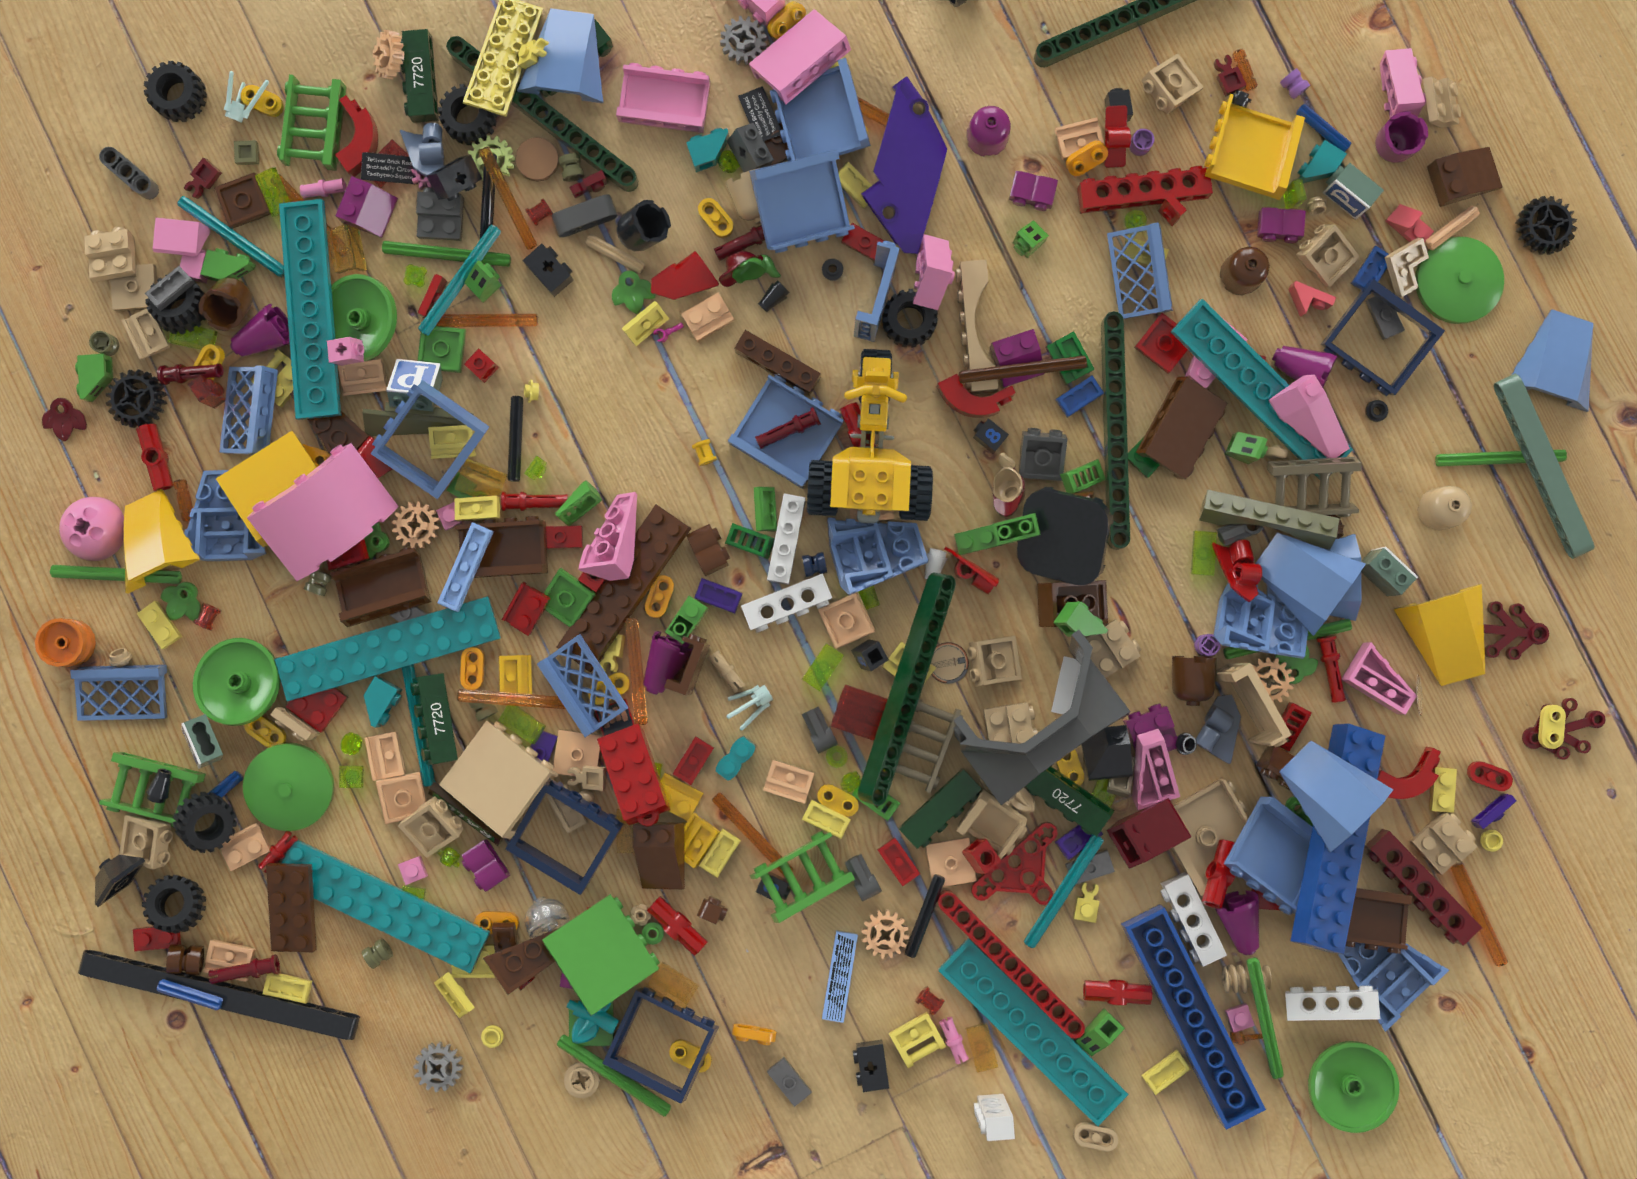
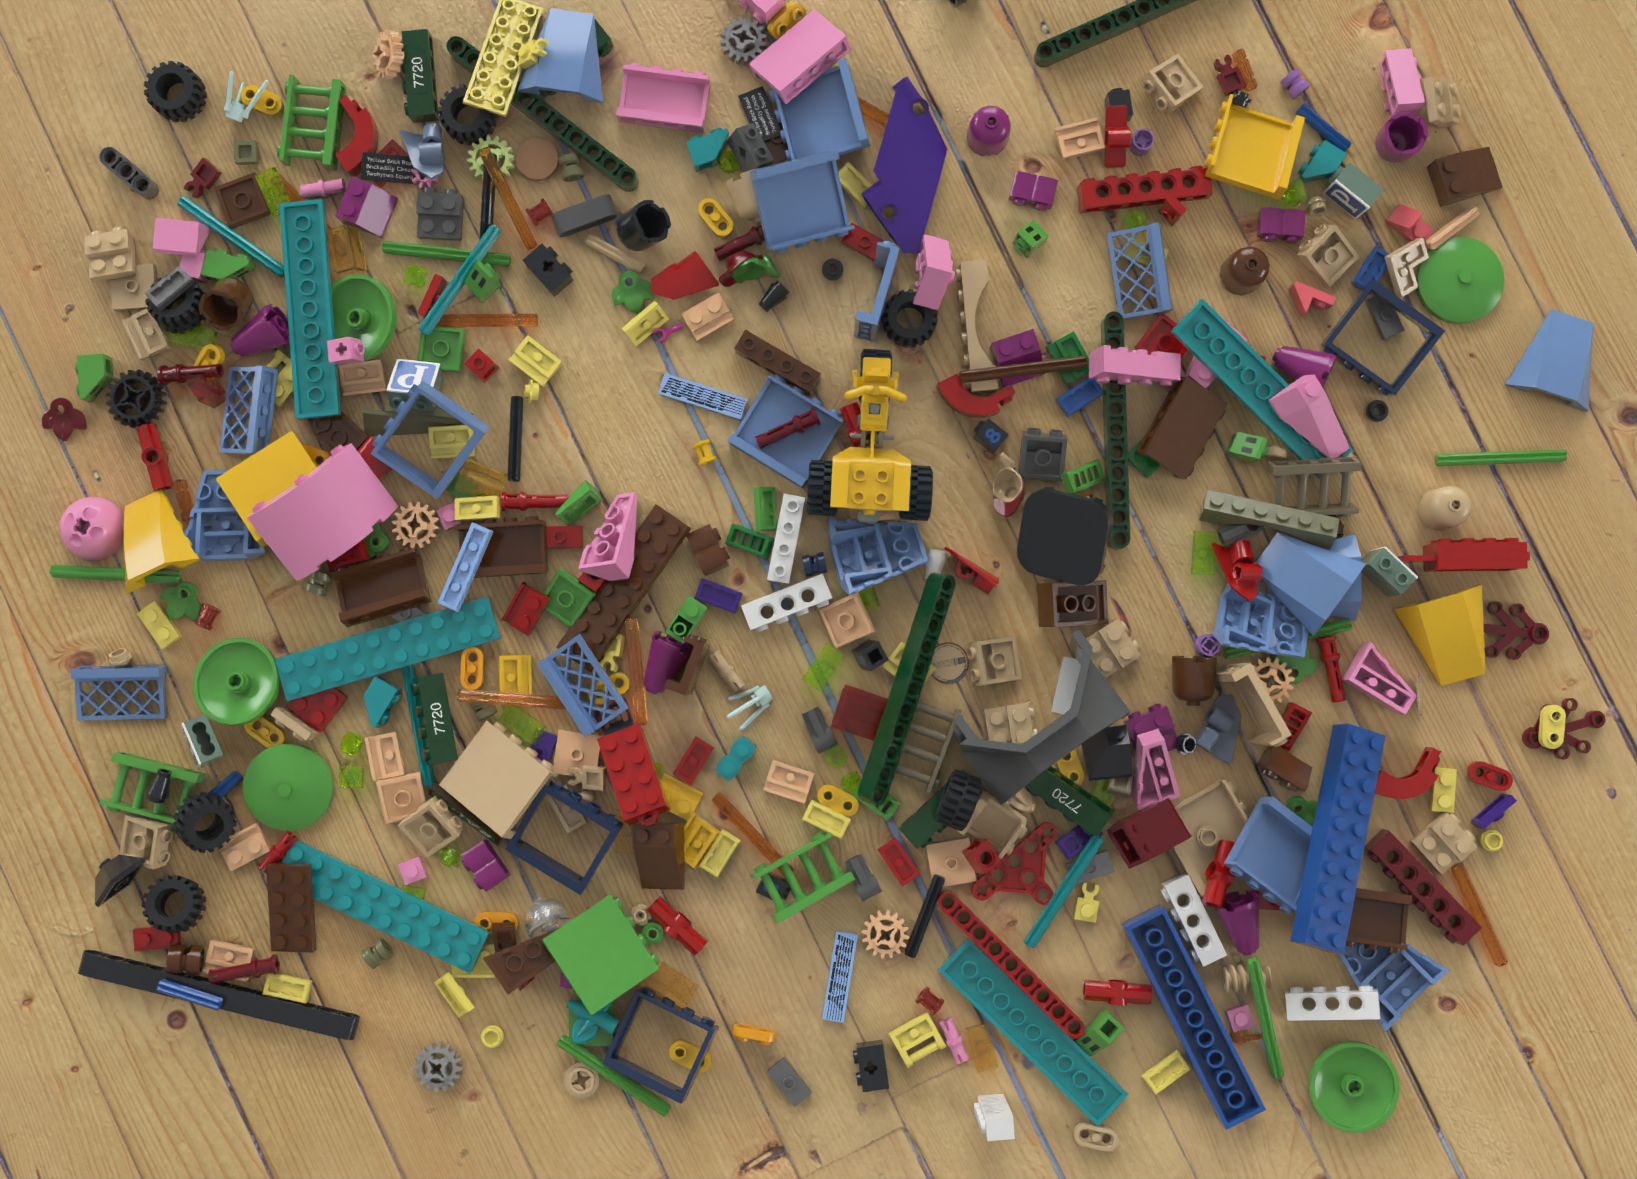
orange wheel [35,618,96,667] -> none
olive wheel [89,331,119,356] -> none
black brick [426,155,482,201] -> none
clear neon green plate [524,456,547,481] -> none
dark red plate [569,170,608,198] -> none
light orange plate [645,575,674,618] -> none
reddish brown plate [697,896,728,924] -> none
bright green slope [954,513,1041,555] -> none
bright green slope [1053,601,1108,637] -> none
light orange plate [1066,141,1108,176] -> none
medium blue wedge [1279,741,1393,852] -> none
sand green beam [1493,373,1595,559] -> none
black gear [1515,196,1577,255] -> none
none -> light yellow plate [508,335,563,387]
none -> light blue tile [658,373,748,420]
none -> black tyre [935,769,982,831]
none -> bright pink wedge [1089,345,1181,387]
none -> red piece [1398,538,1530,572]

